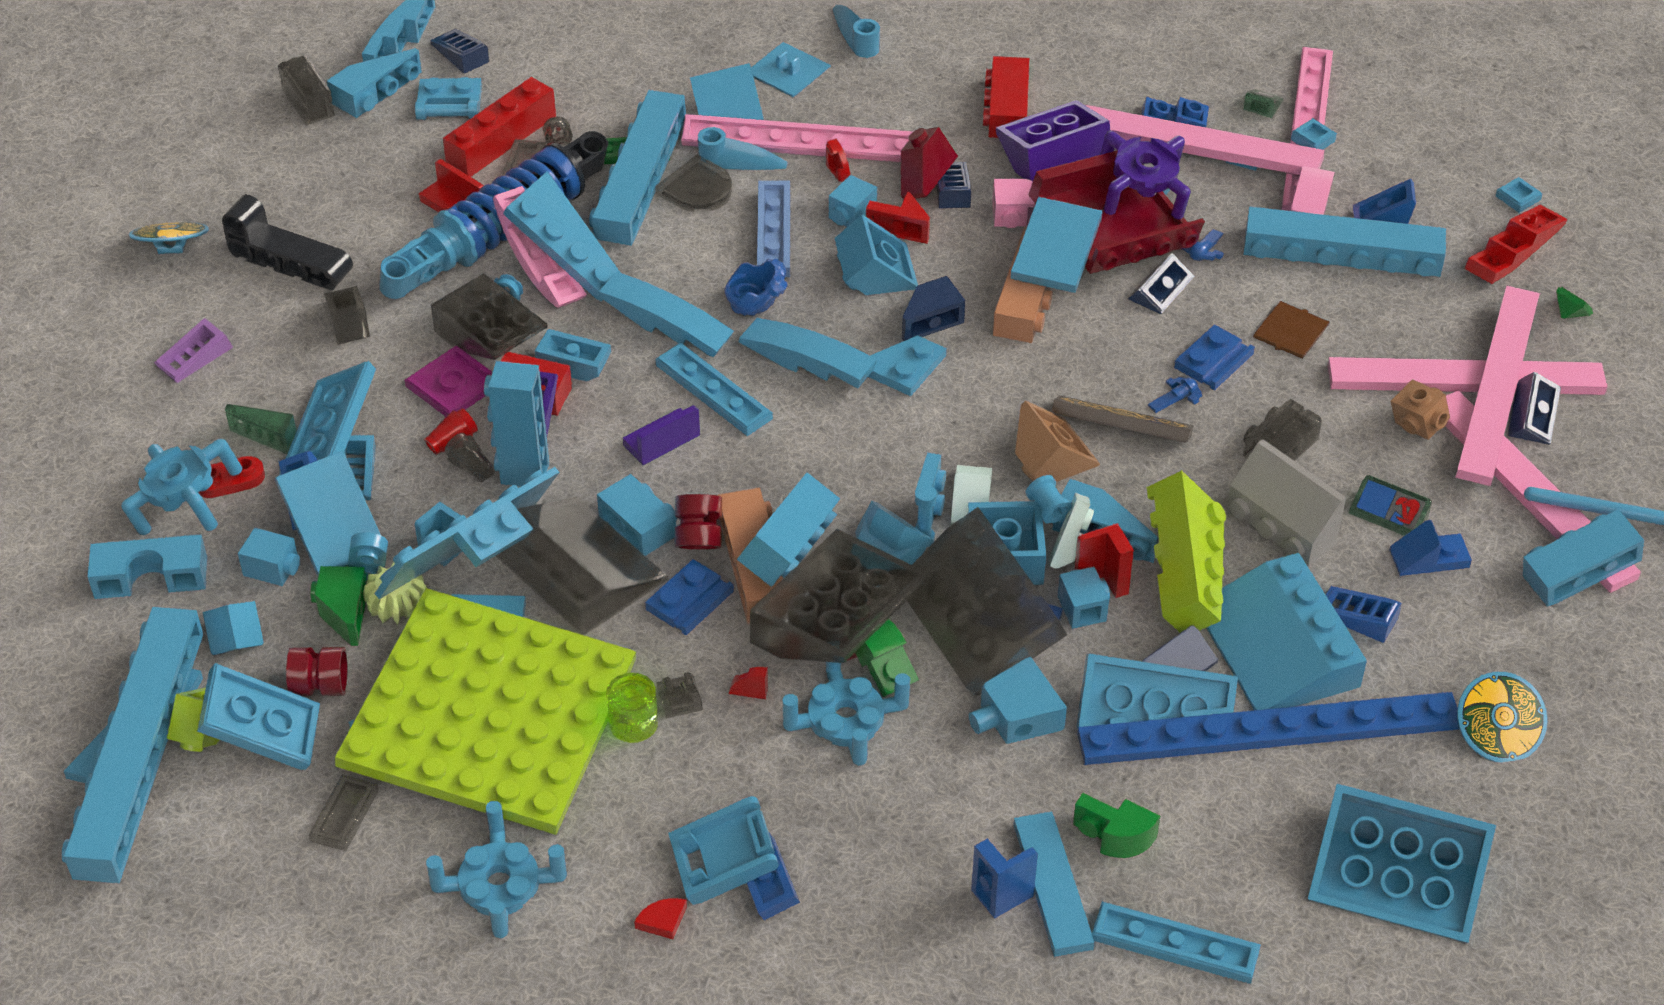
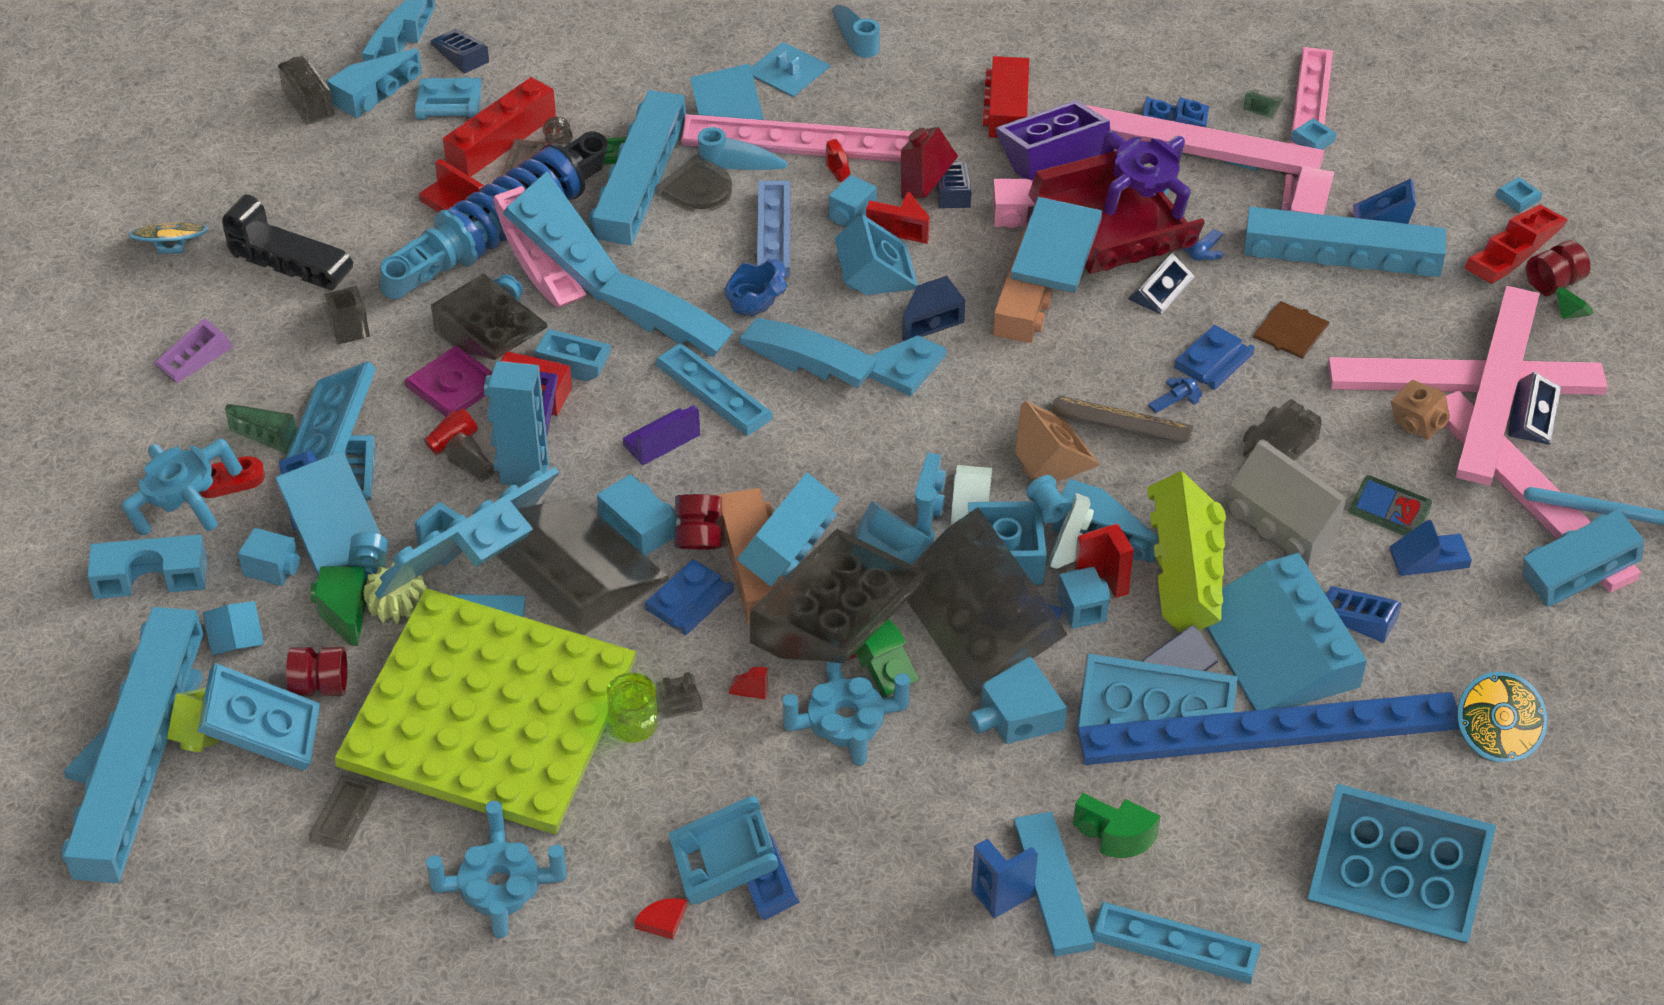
none -> dark red wheel [1526,240,1591,297]

